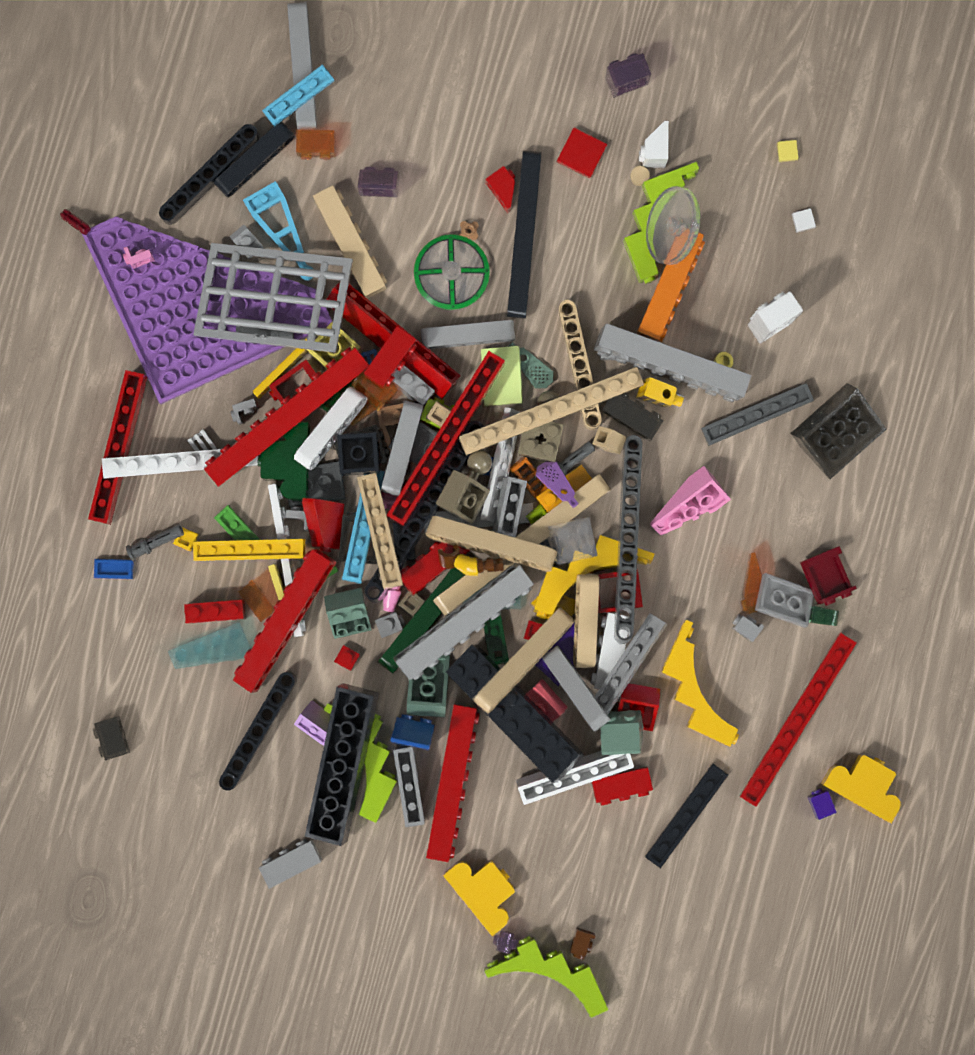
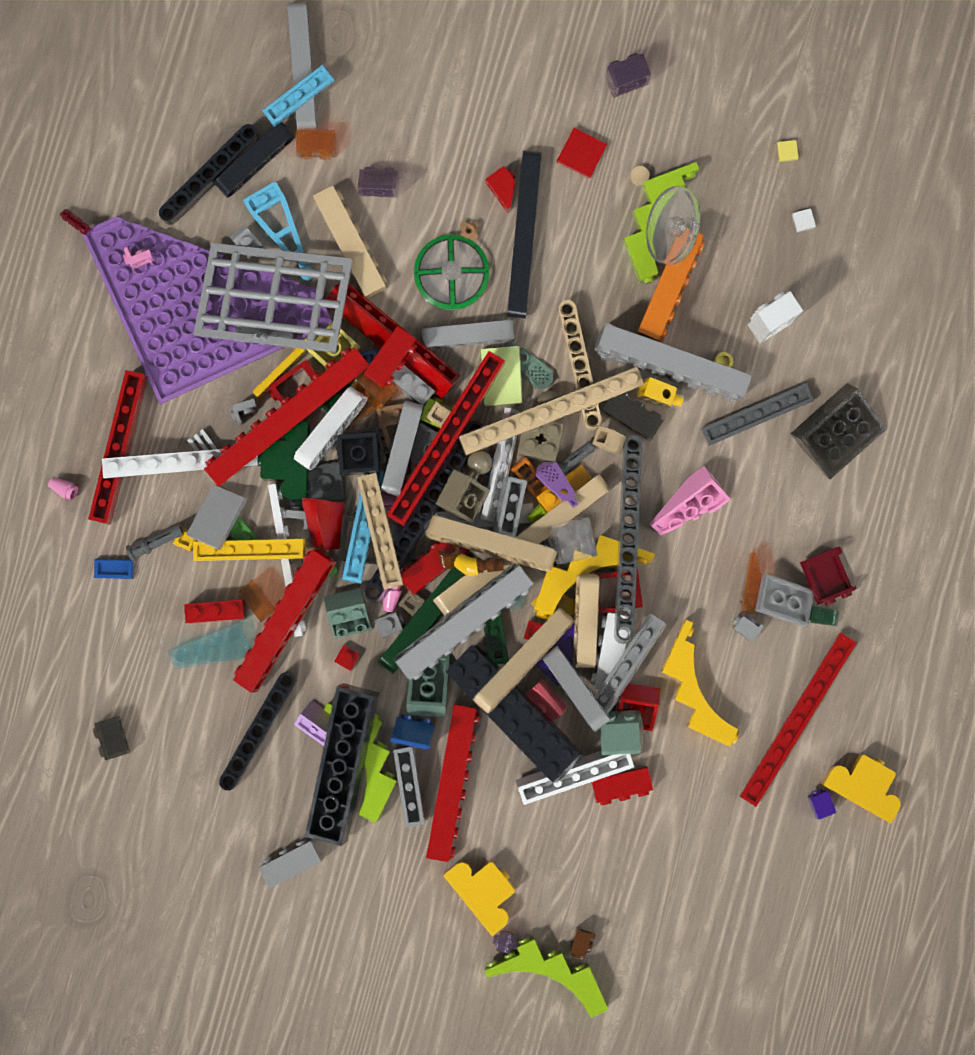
light yellow tile [268,564,285,600] -> none
white slope [639,121,669,168] -> none
black tile [644,763,728,869] -> none
none -> bright pink cone [48,477,78,500]
none -> light grey tile [186,485,247,550]

